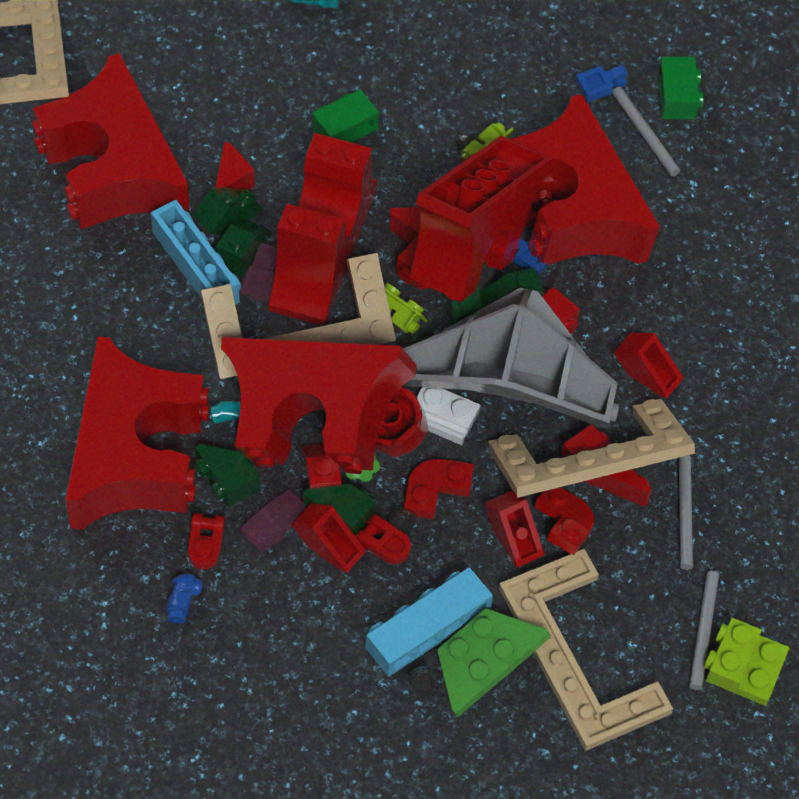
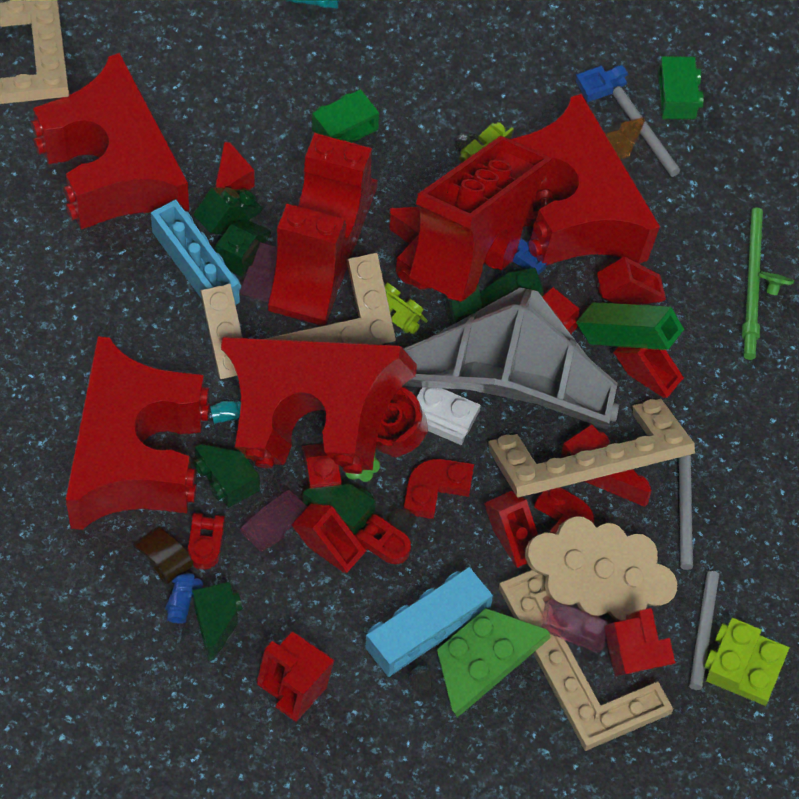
none -> dark brown panel [133,528,193,584]
none -> dark green slope [192,582,242,661]
none -> red plate [257,631,334,722]
none -> tan plate [525,517,677,622]
none -> clear pink plate [541,599,607,653]
none -> green brick [576,302,685,350]
none -> red slope [597,256,666,305]
none -> red plate [604,608,676,677]
none -> clear orange slope [605,118,645,160]
none -> bright green bar [742,208,763,360]
none -> bright green plant [758,271,794,295]

